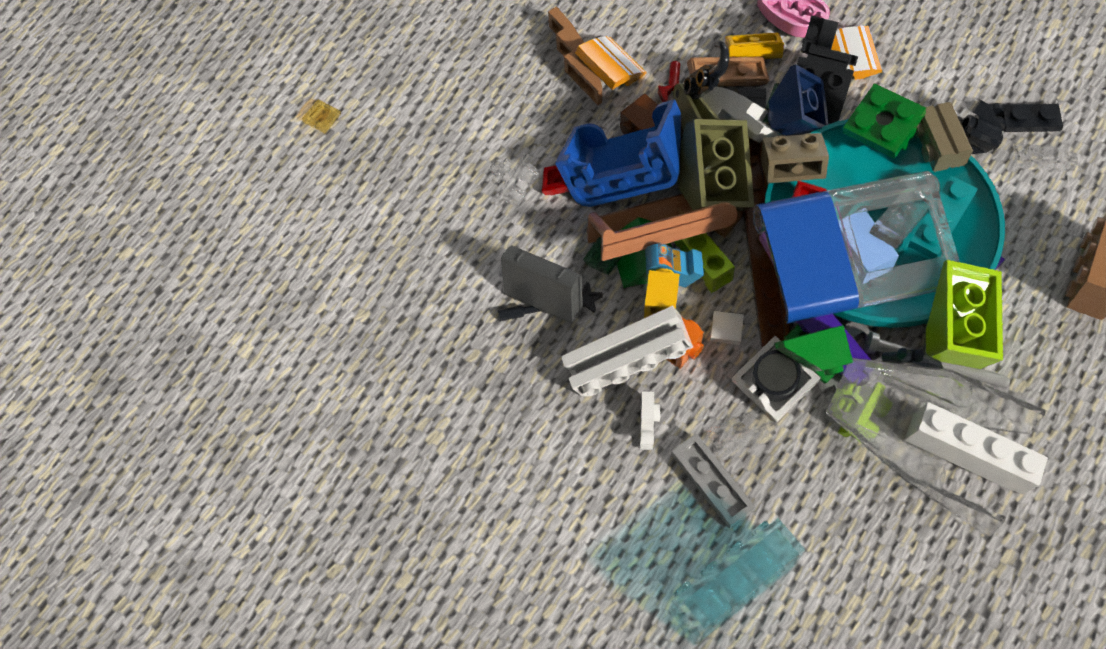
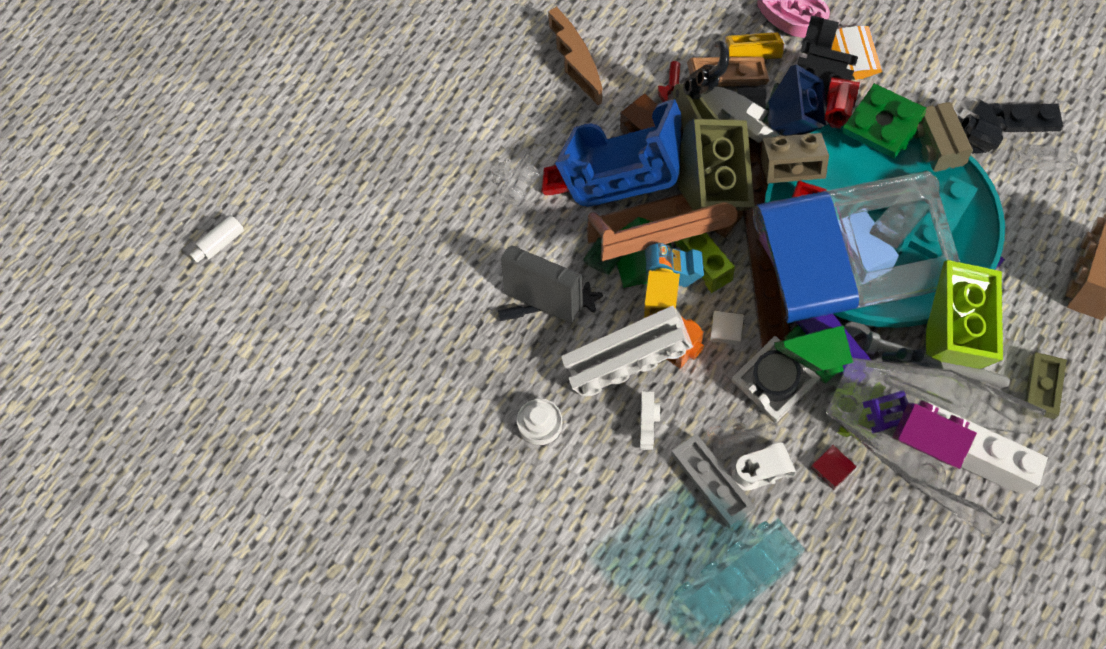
clear yellow tile [302,99,341,134] -> none
light orange slope [575,36,647,90] -> none
none -> white cylinder [189,215,244,263]
none -> white plate [517,399,563,445]
none -> white piece [731,443,796,491]
none -> dark red tile [810,445,857,490]
none -> red piece [824,77,860,129]
none -> dark purple tile [862,390,908,434]
none -> magenta brick [892,400,977,469]
none -> olive plate [1023,352,1067,419]

